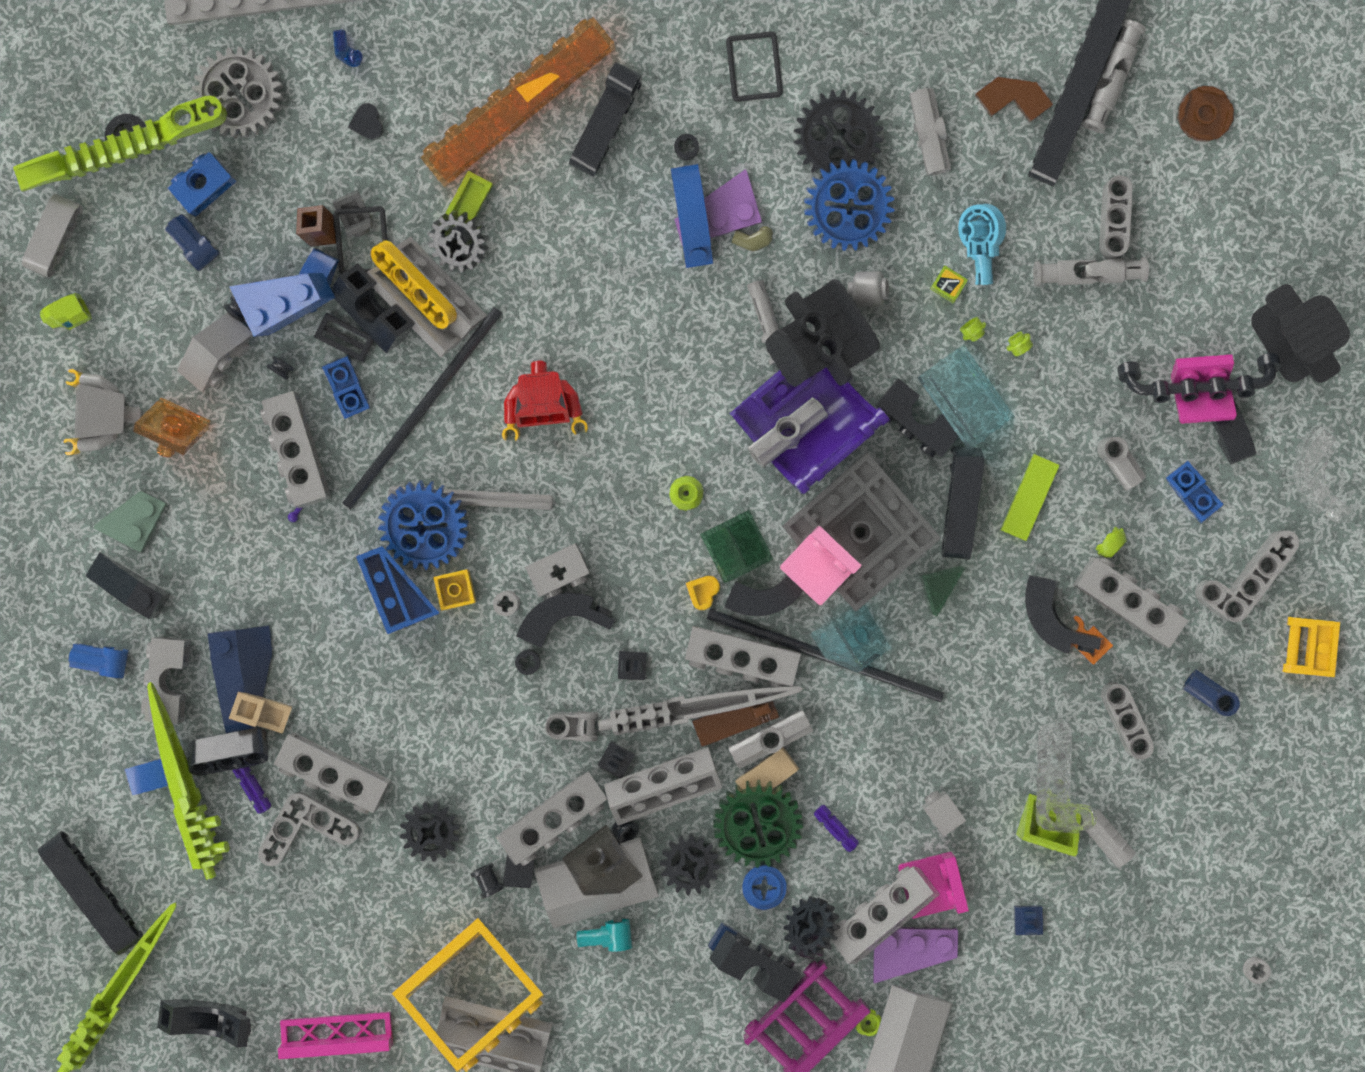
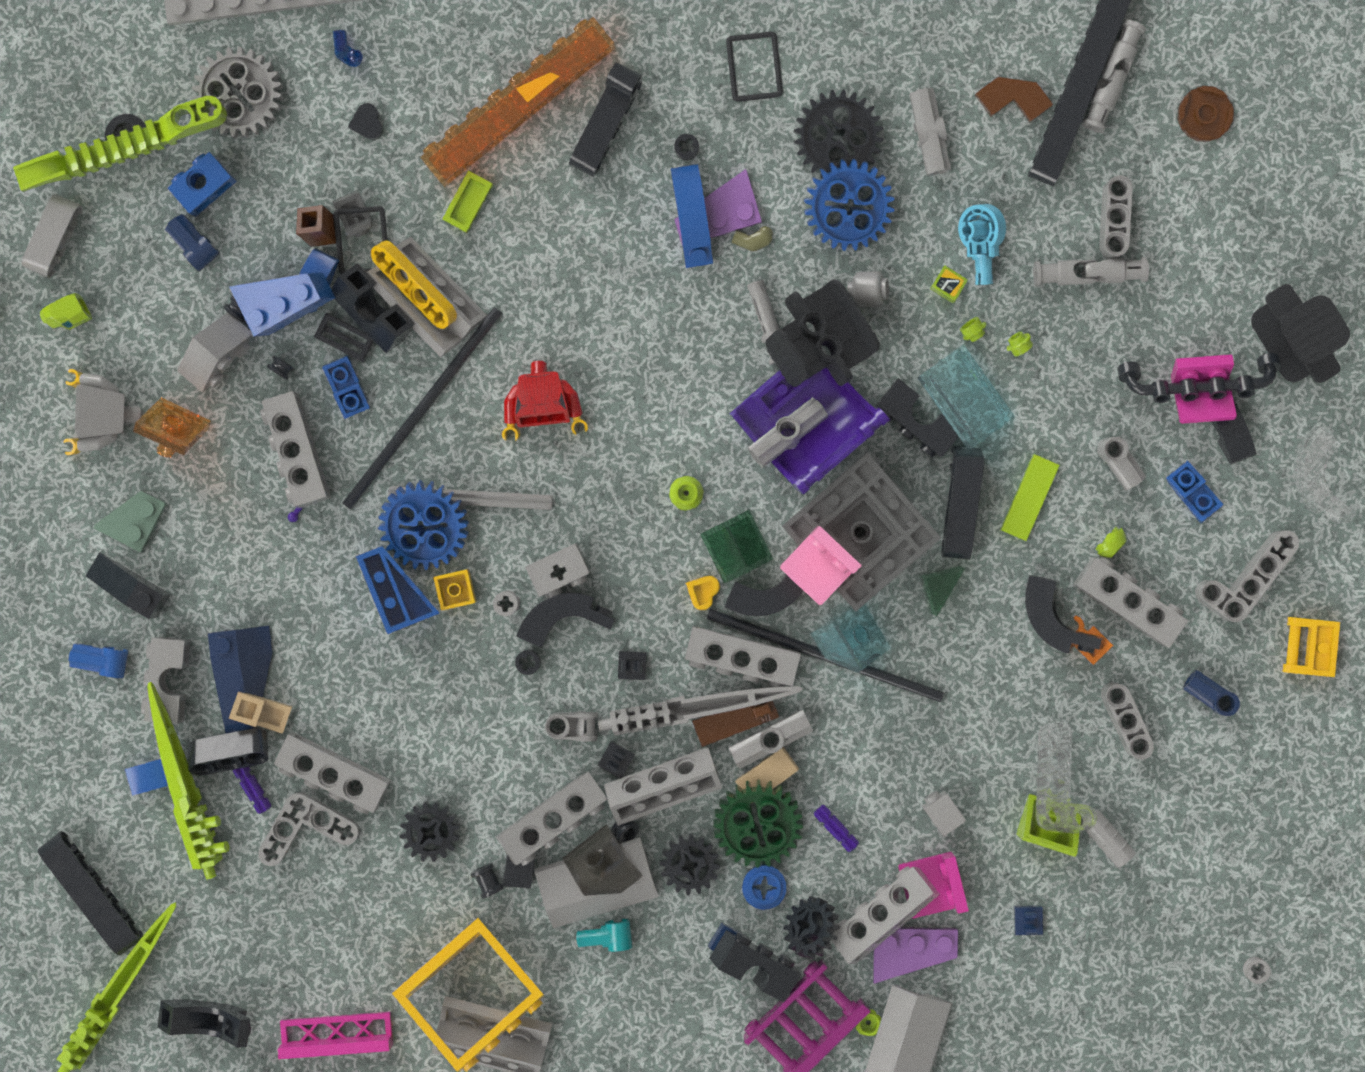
gear [428,210,489,272] -> none

